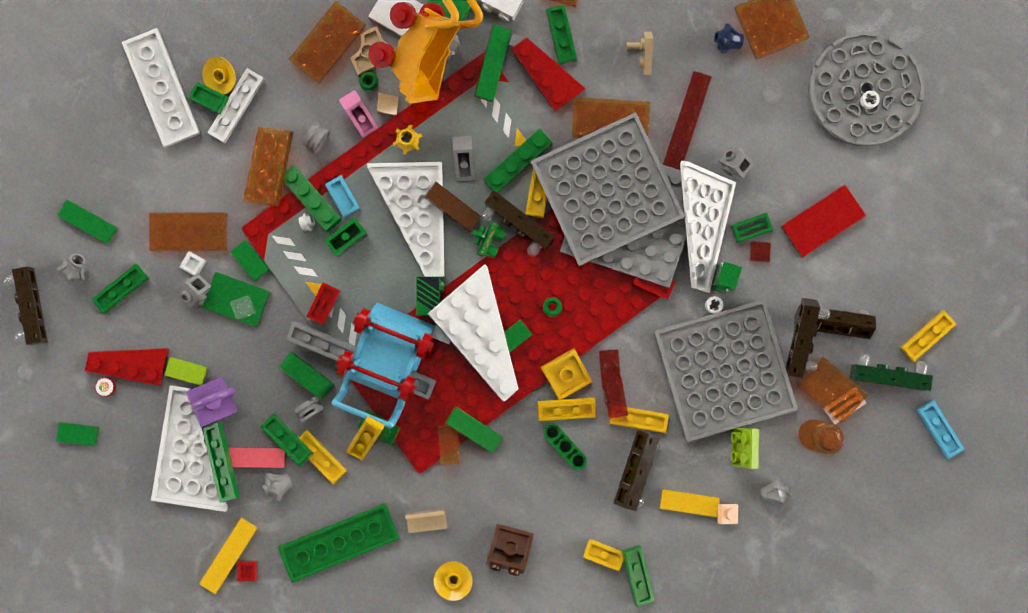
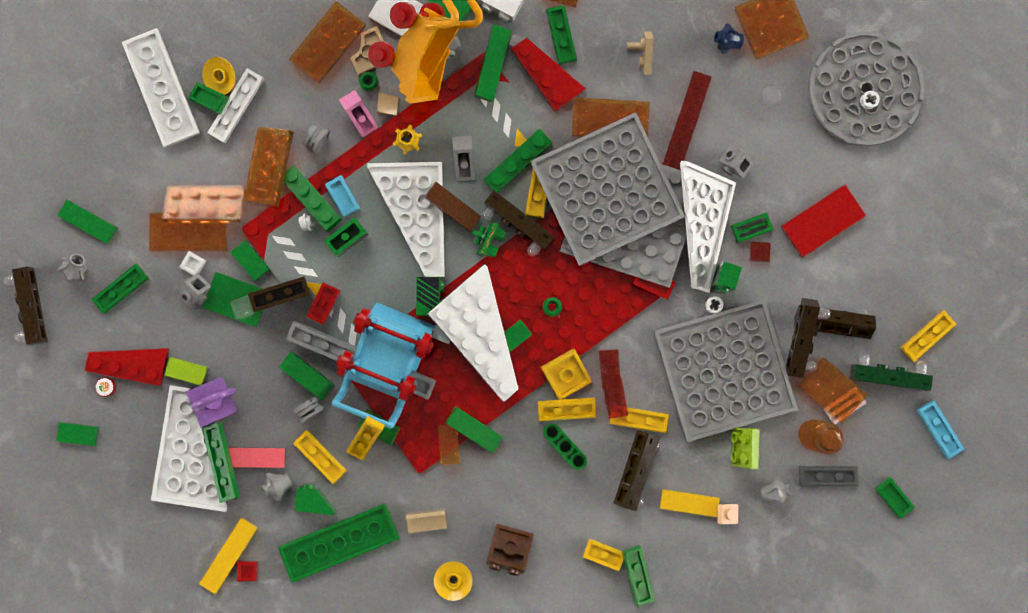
green tile [260,413,314,467] -> none
none -> clear orange plate [162,185,244,222]
none -> dark brown brick [248,276,311,312]
none -> green slope [294,483,336,515]
none -> dark grey tile [799,466,858,486]
none -> green tile [874,477,915,519]

